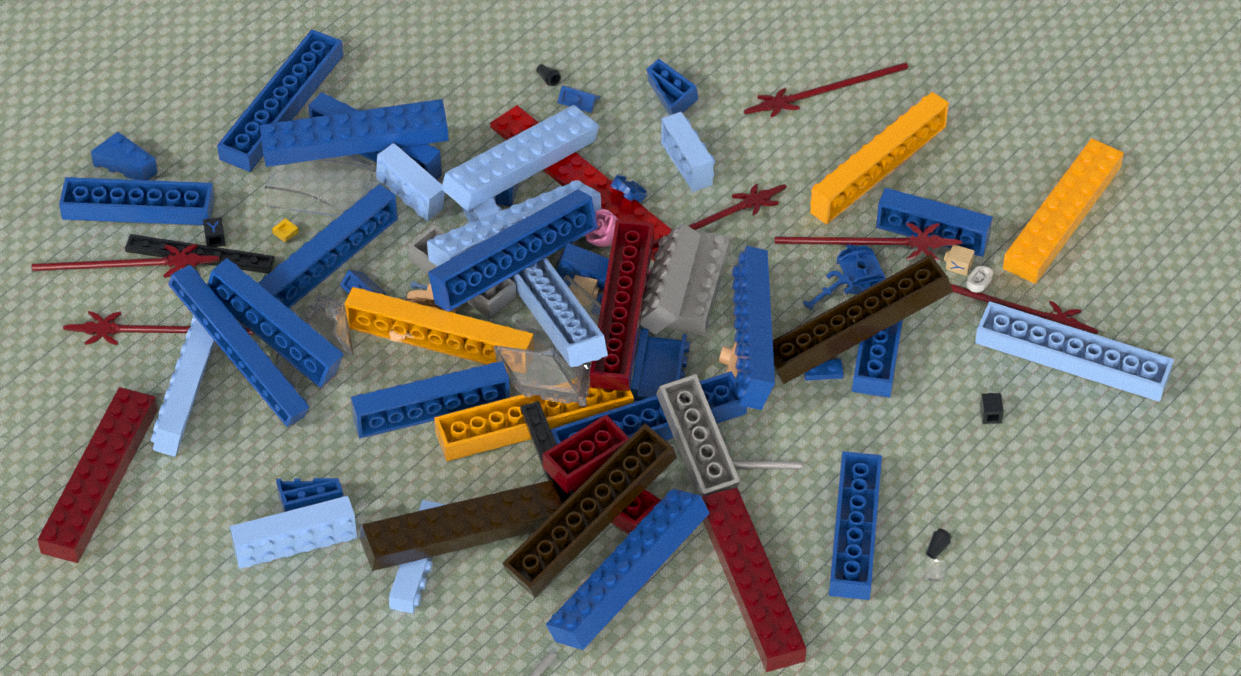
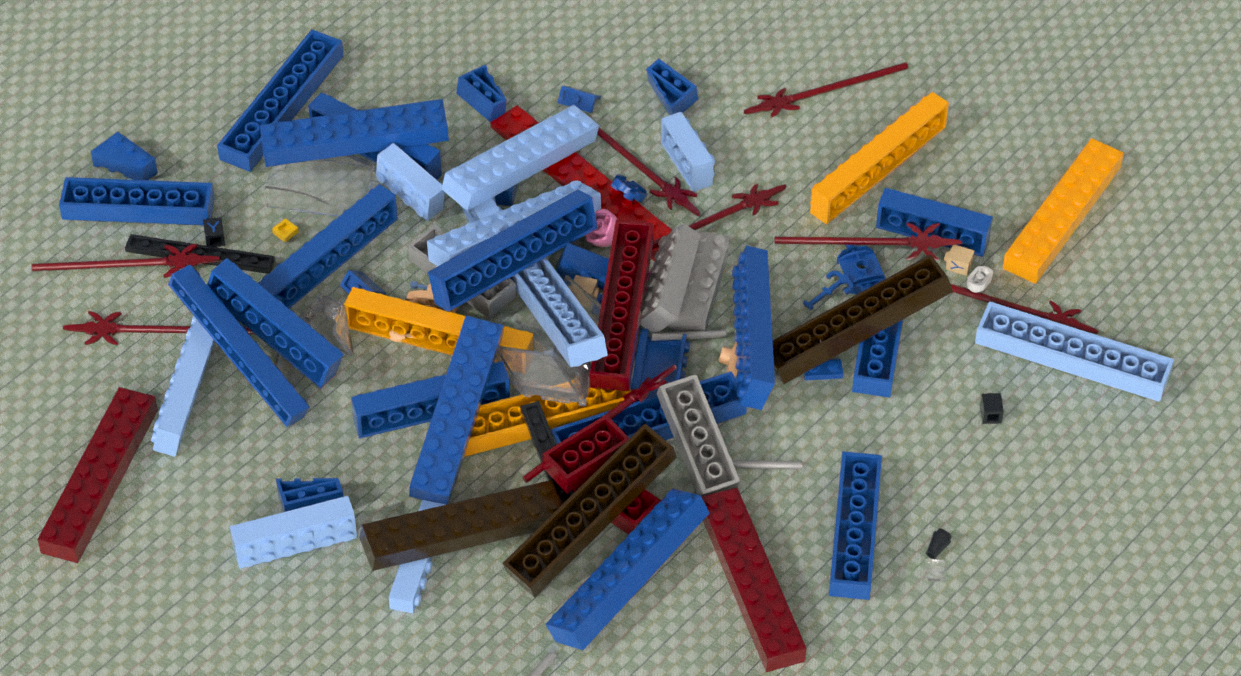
black cone [536,64,561,86] -> none
none -> blue brick [409,315,504,504]
none -> blue wedge [456,64,507,122]
none -> dark red piece [522,364,677,483]
none -> dark red piece [597,127,700,217]
none -> light grey bar [650,330,726,341]

